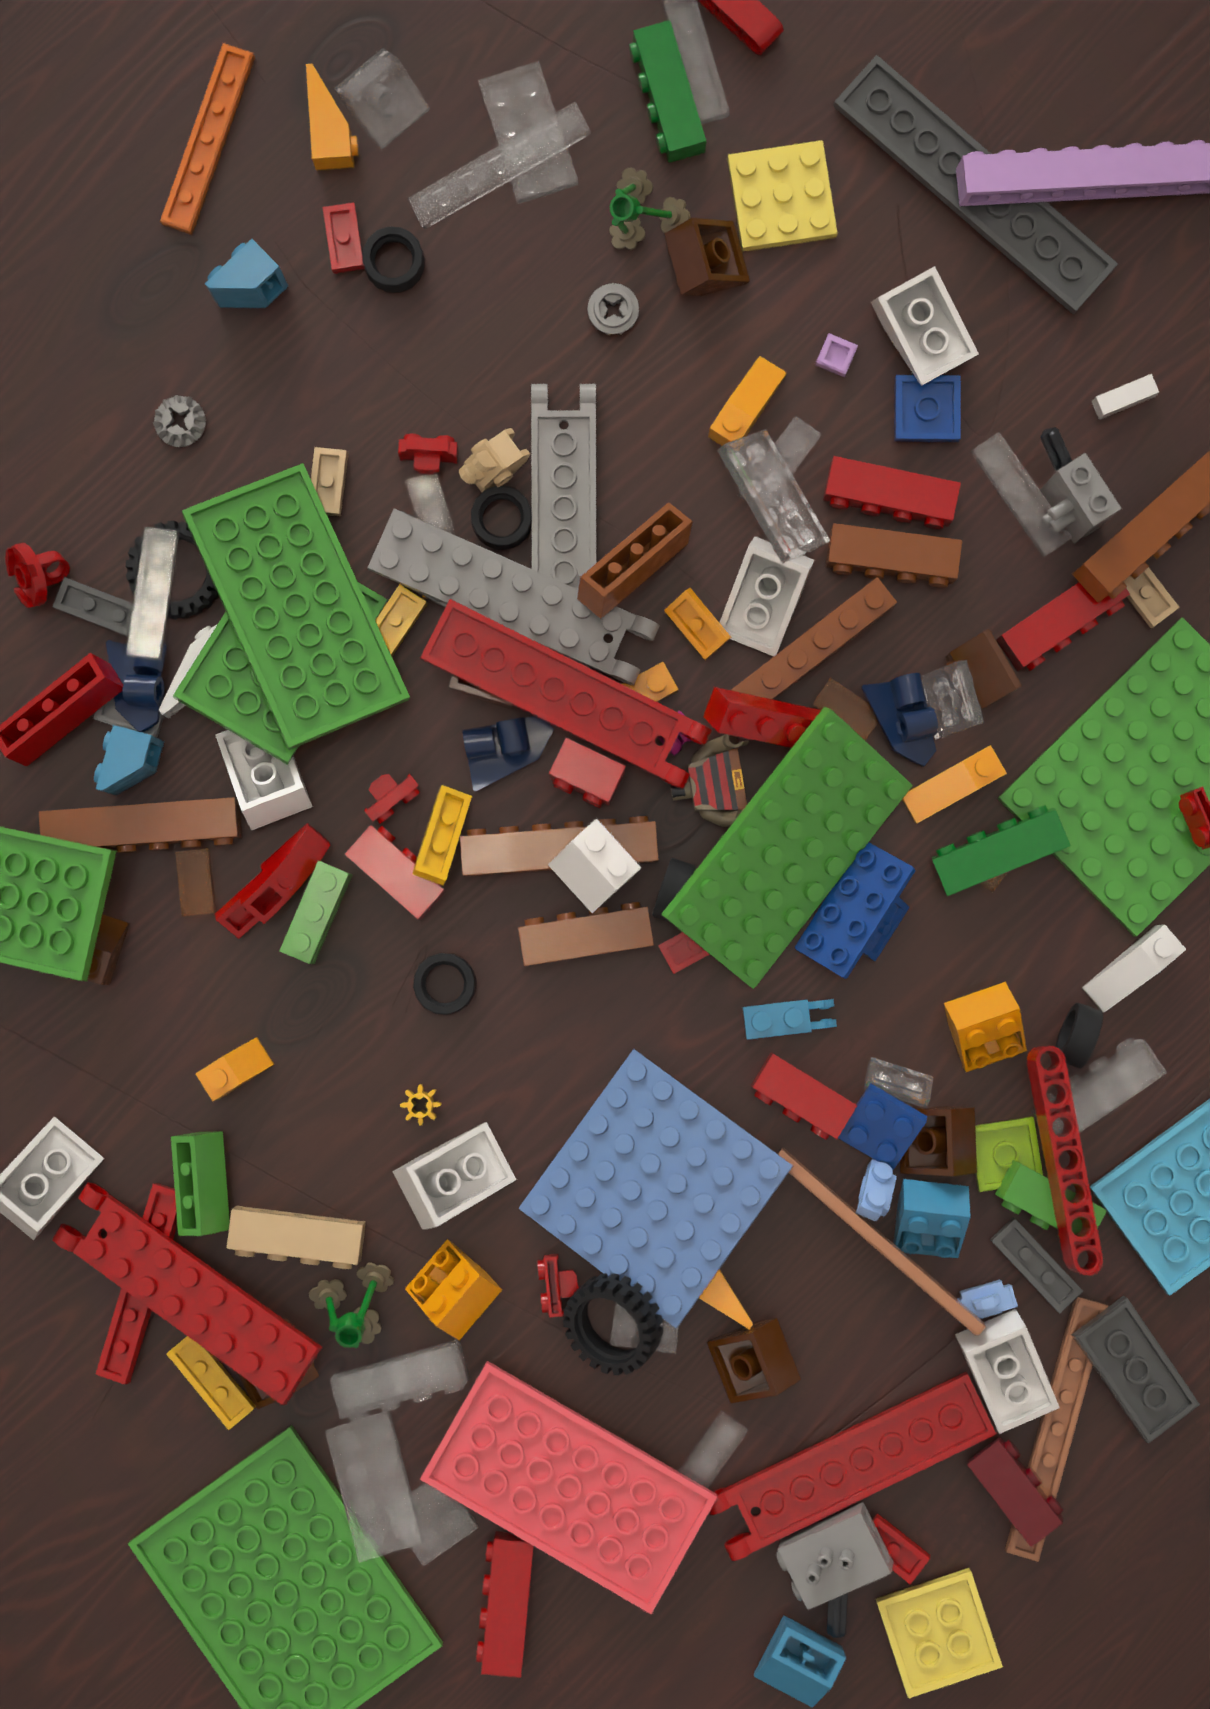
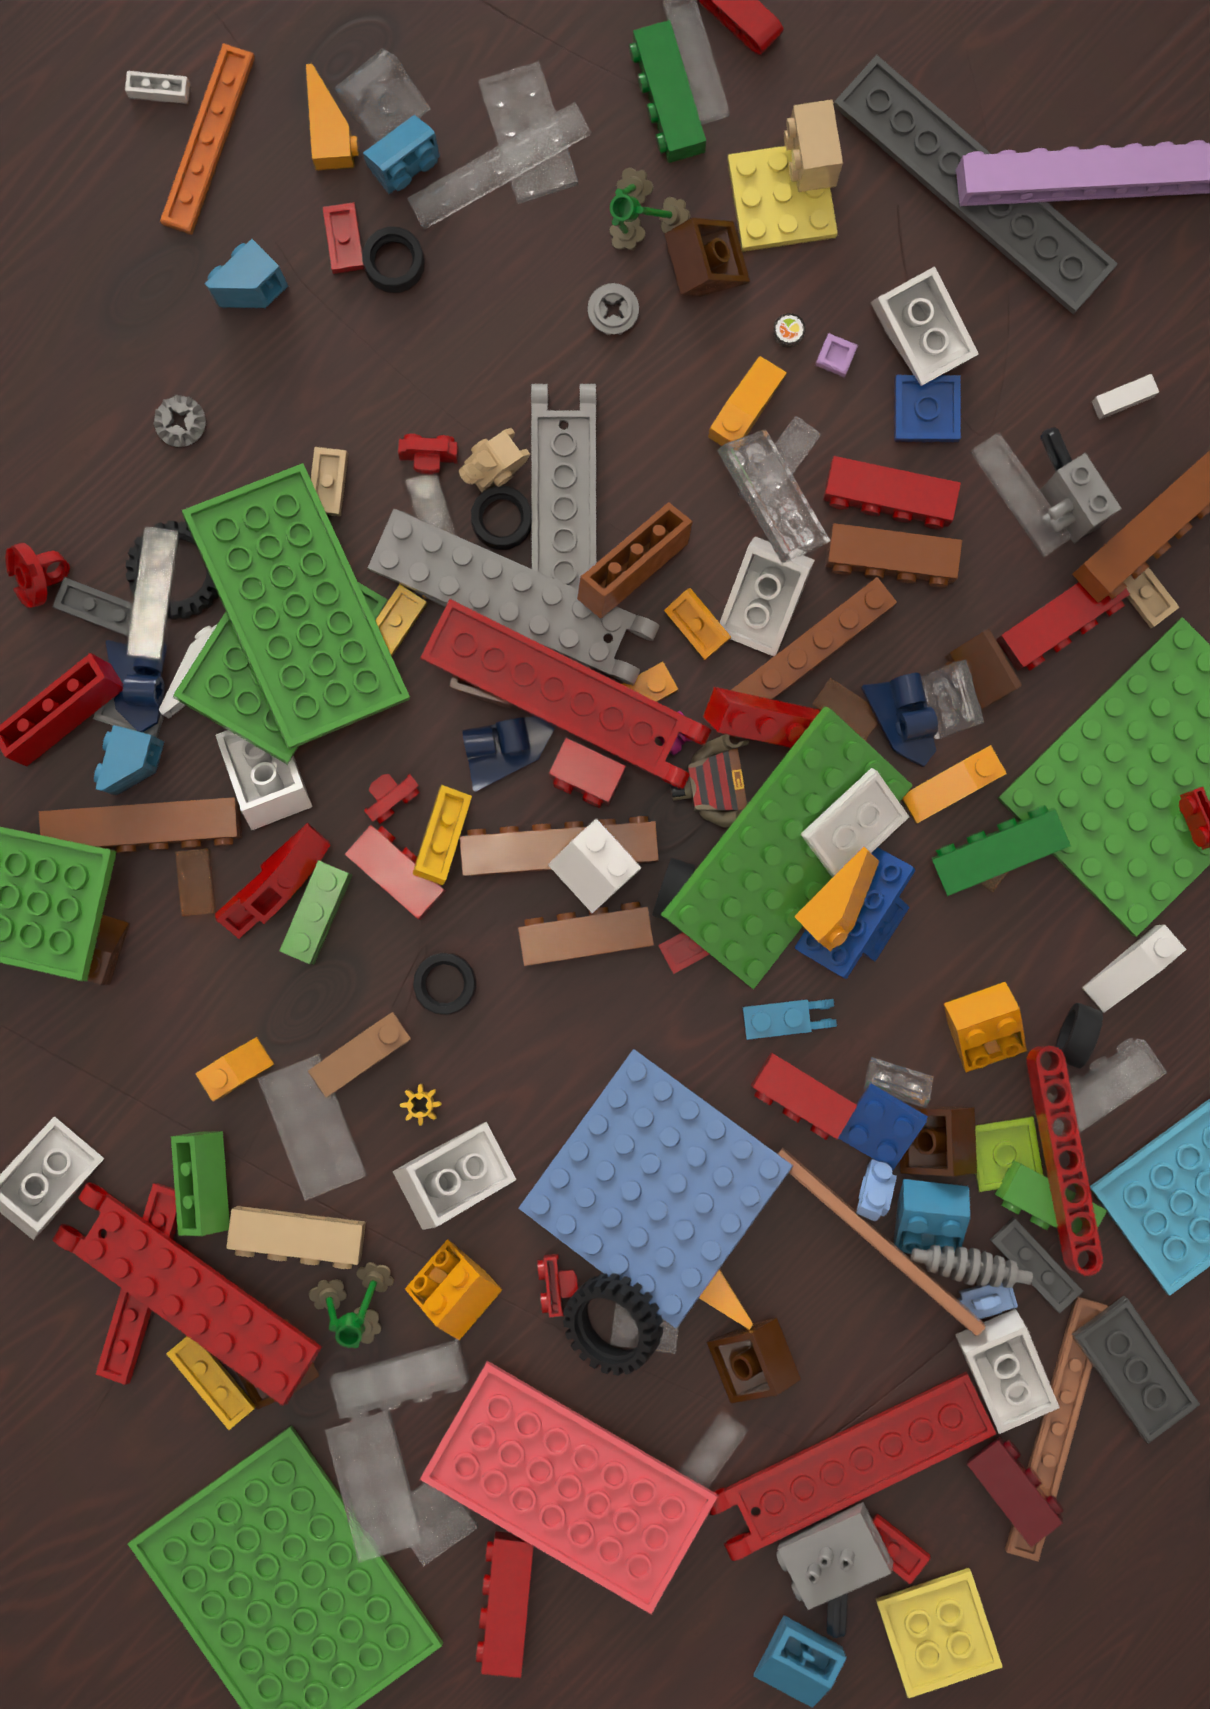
none -> white piece [125,71,190,104]
none -> clear plate [258,1054,367,1201]
none -> medium nougat slope [307,1012,411,1098]
none -> dark azure slope [363,115,440,194]
none -> tile [773,313,806,348]
none -> tan brick [784,99,843,192]
none -> light orange slope [794,847,879,952]
none -> white tile [800,768,909,878]
none -> light grey piece [911,1245,1033,1288]

